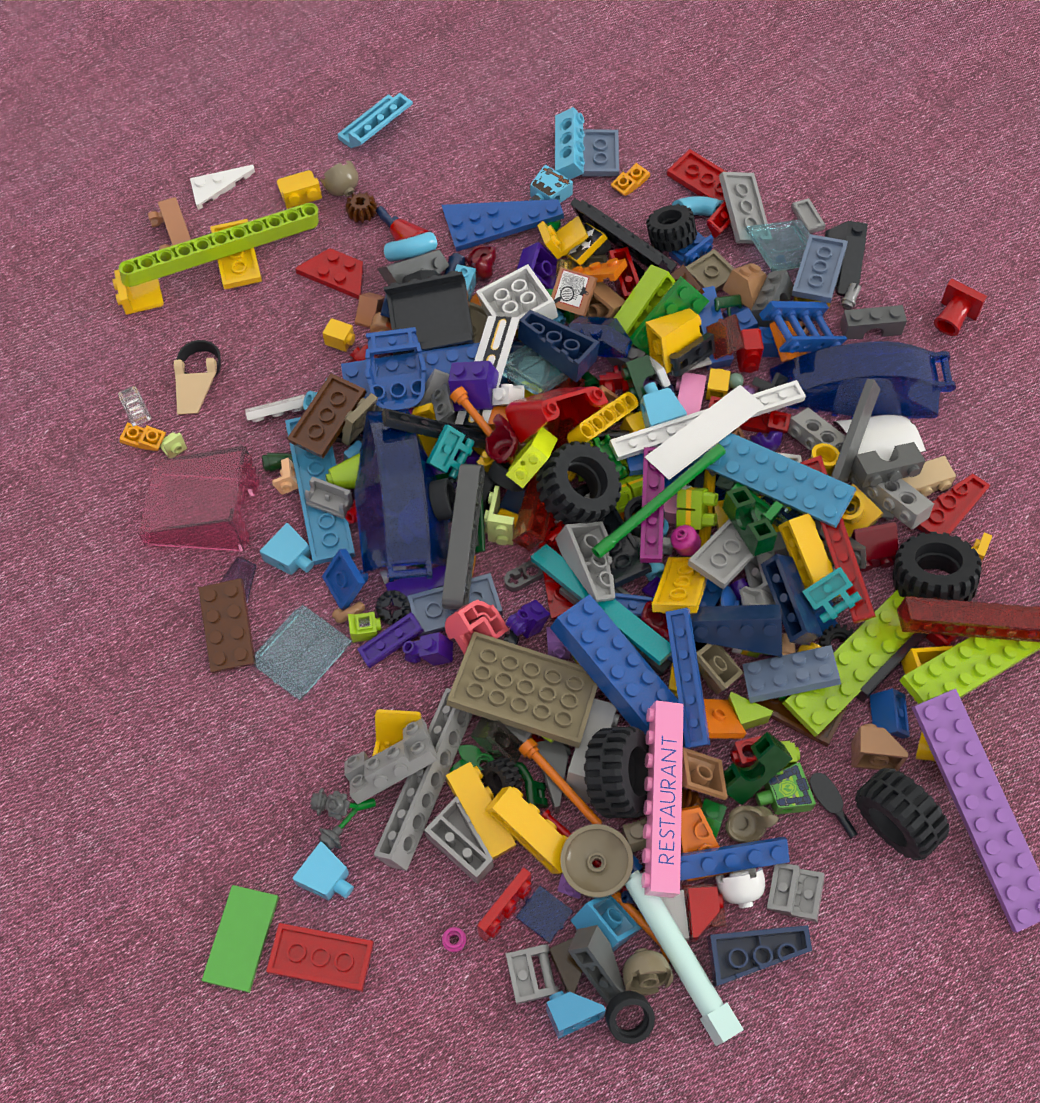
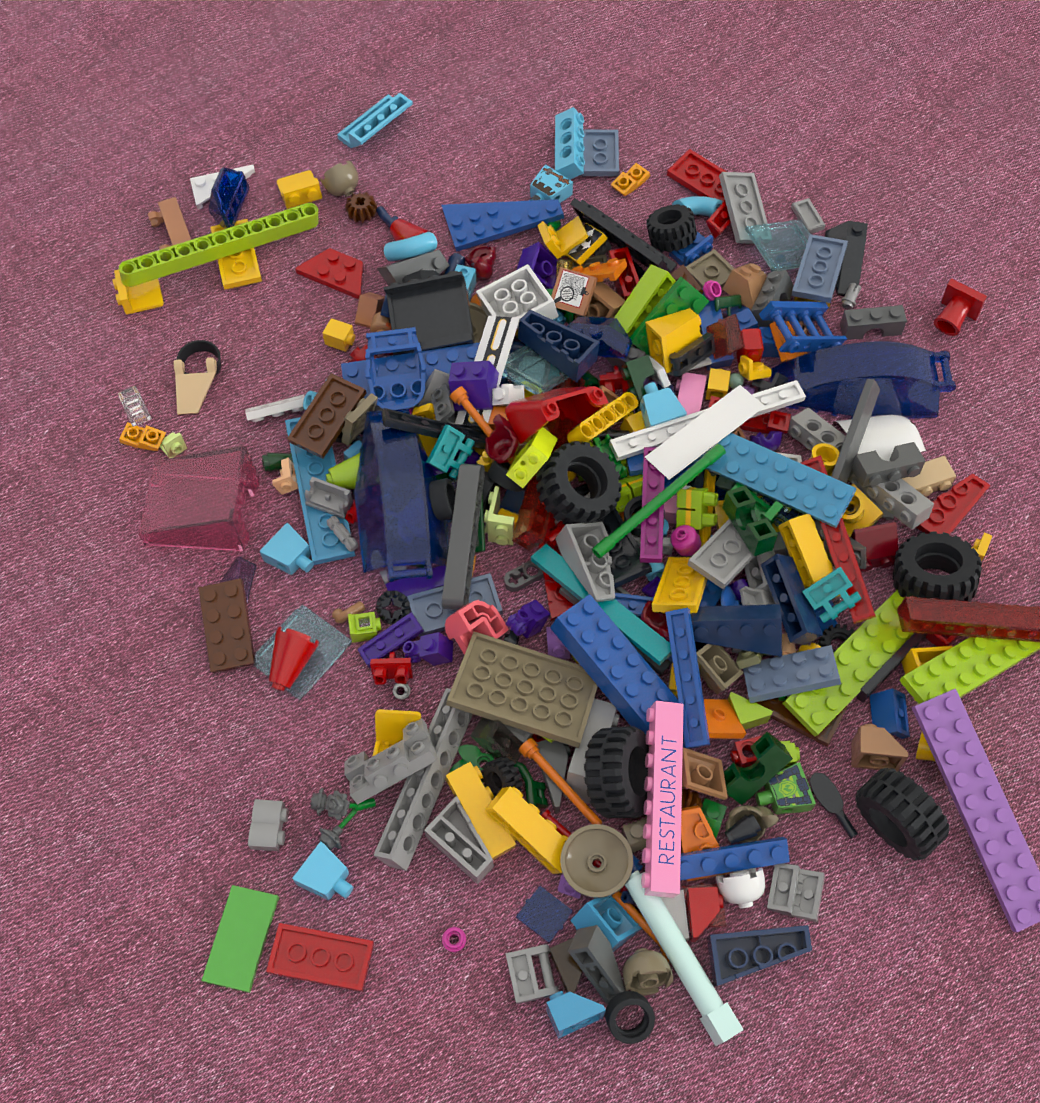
blue tile [322,548,368,610] -> none
red plate [477,867,532,942] -> none
none -> clear blue wedge [209,167,250,229]
none -> light grey brick [248,799,289,851]
none -> red cone [269,627,320,692]
none -> light grey axle [327,516,358,552]
none -> red hips [370,652,413,685]
none -> light grey pin [393,683,411,699]
none -> dark pink plate [703,280,722,301]
none -> black cone [724,814,762,845]
none -> olive plate [736,650,763,669]
none -> yellow bracket [738,355,771,380]

